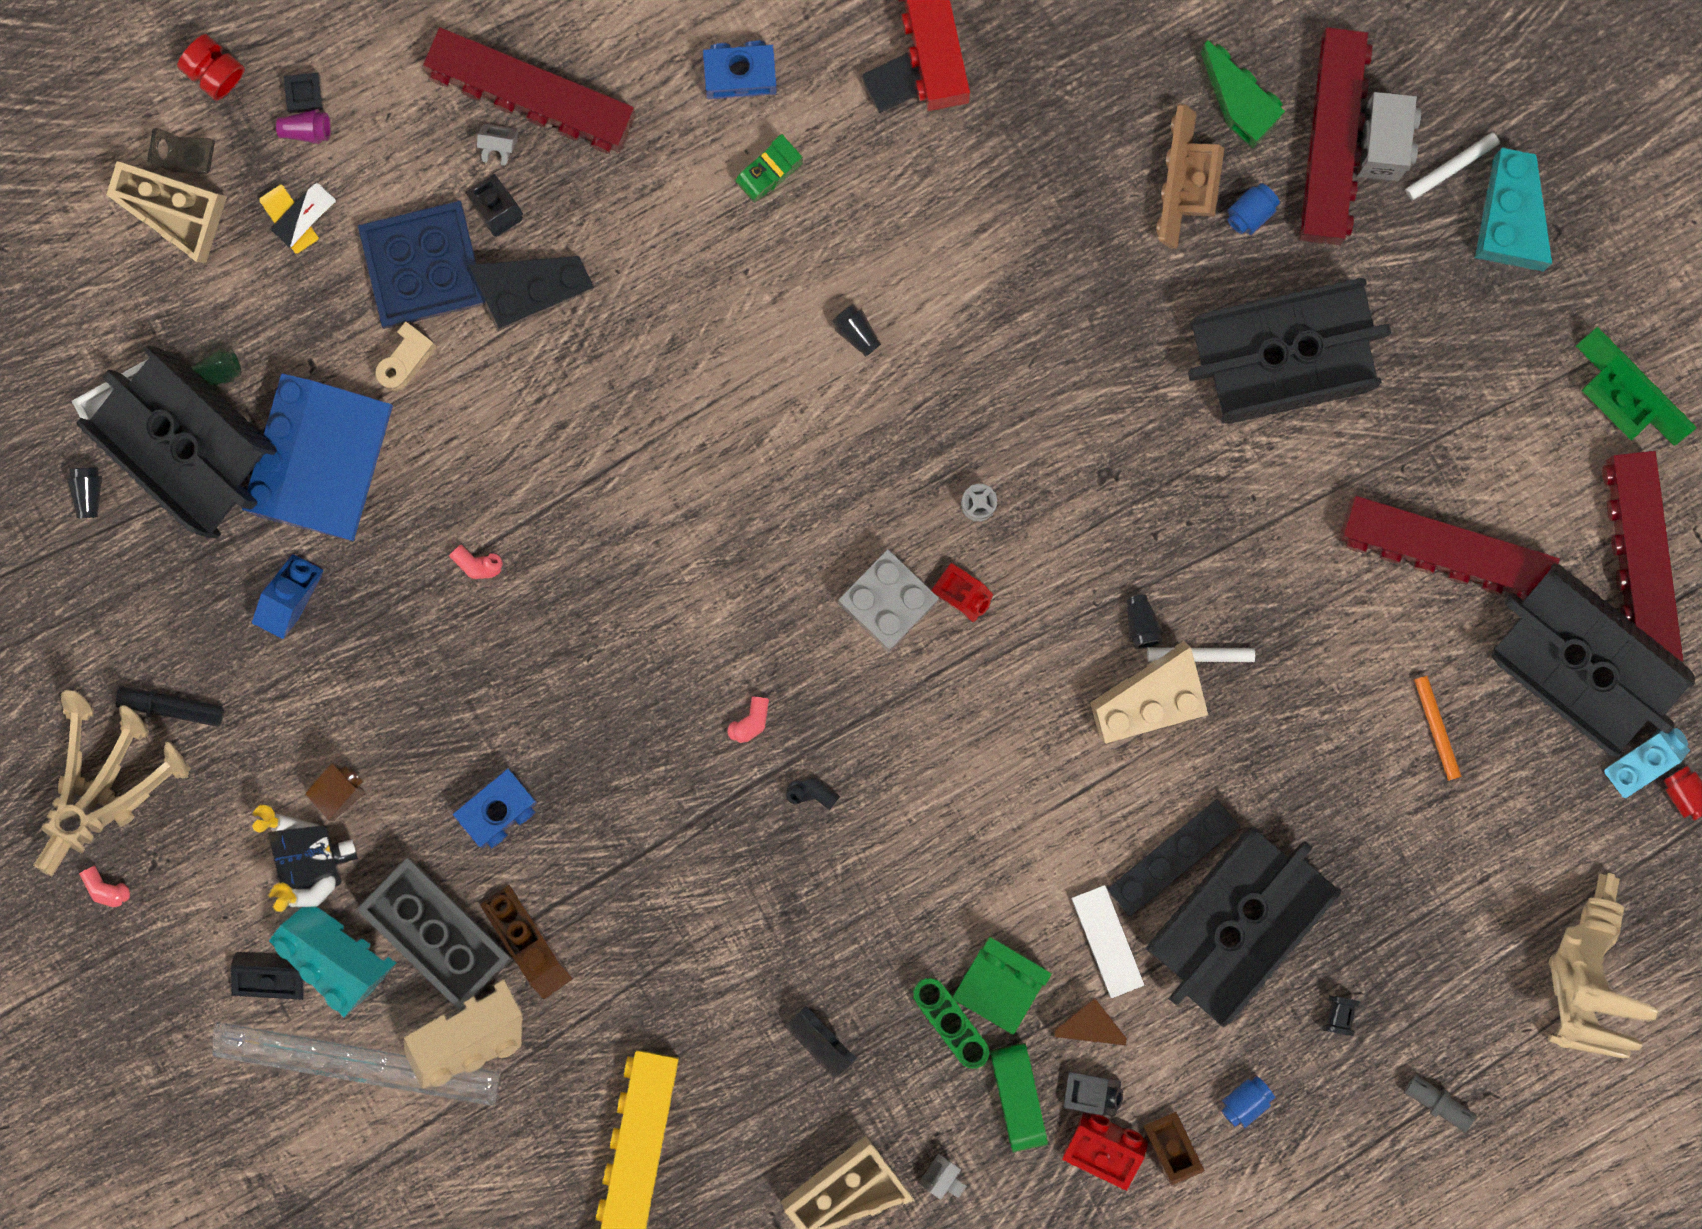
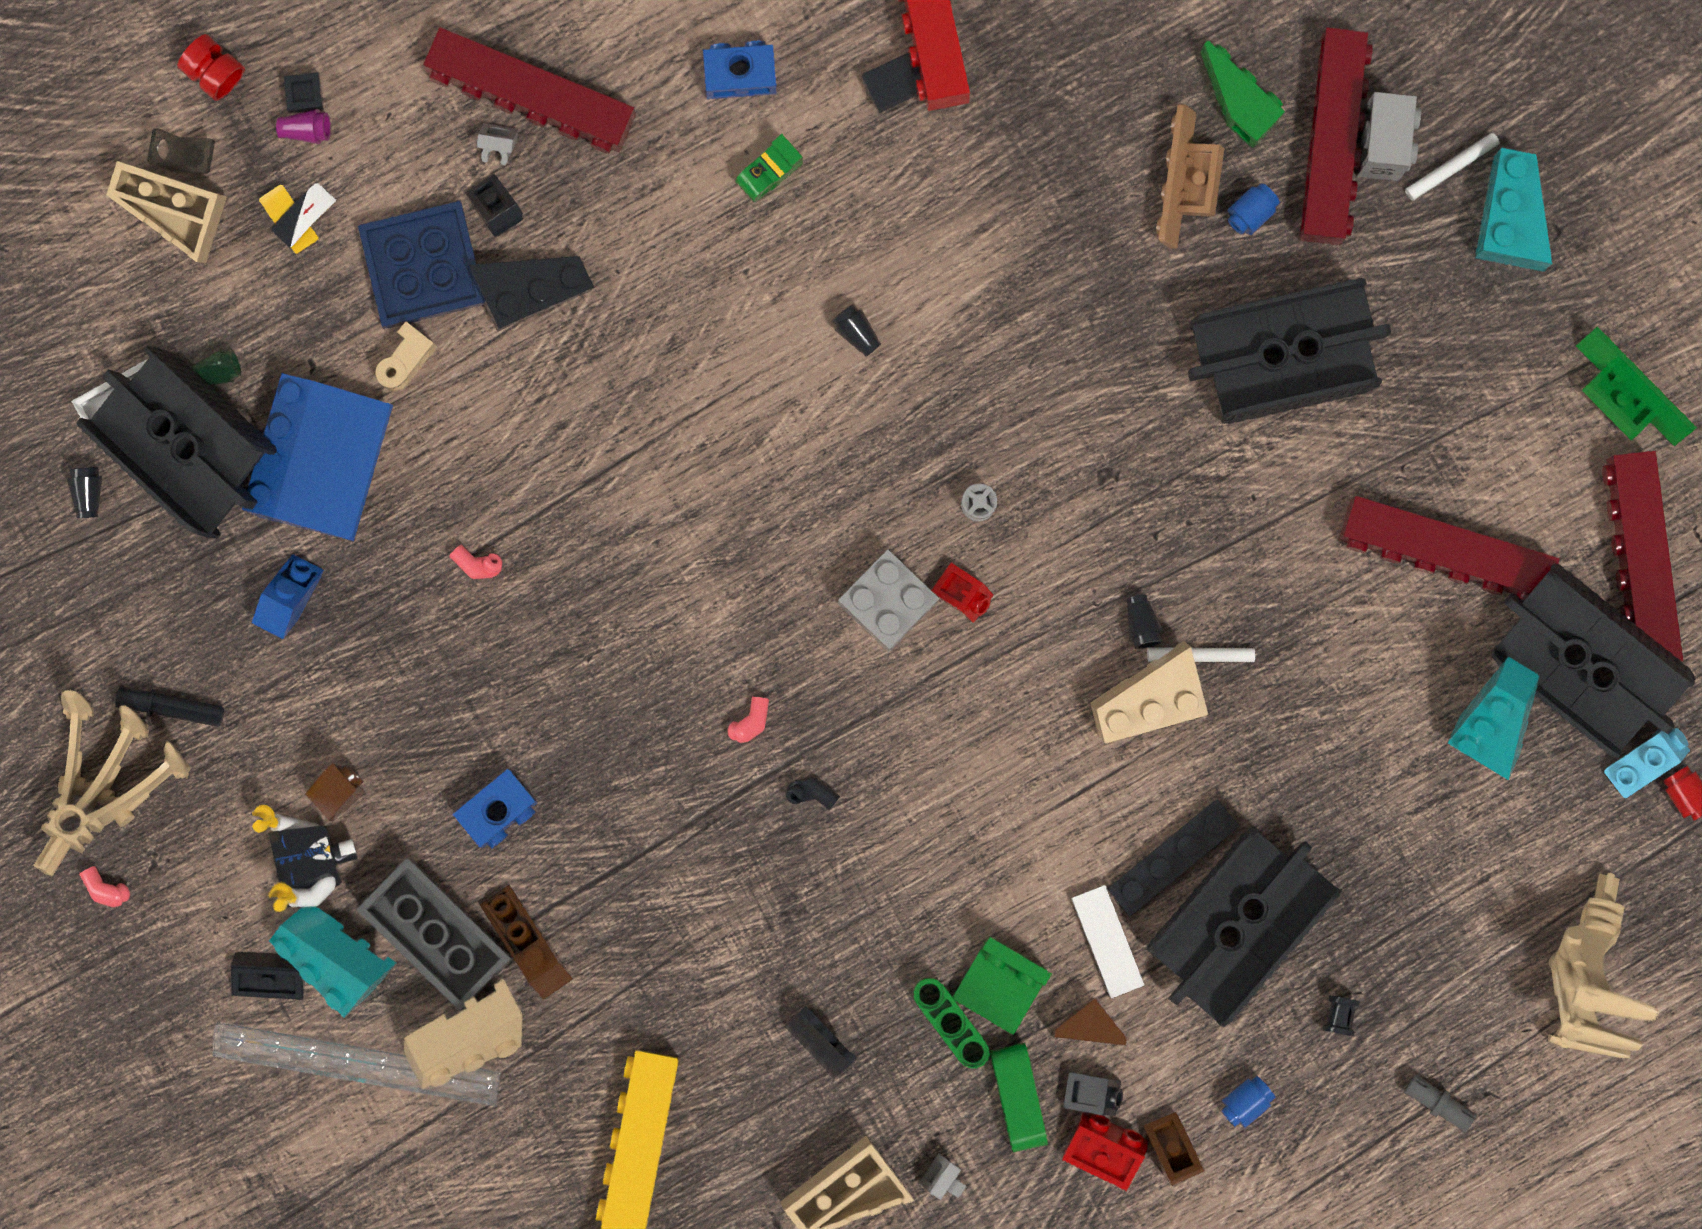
orange bar [1414,676,1462,781] -> none
none -> teal wedge [1448,657,1539,780]

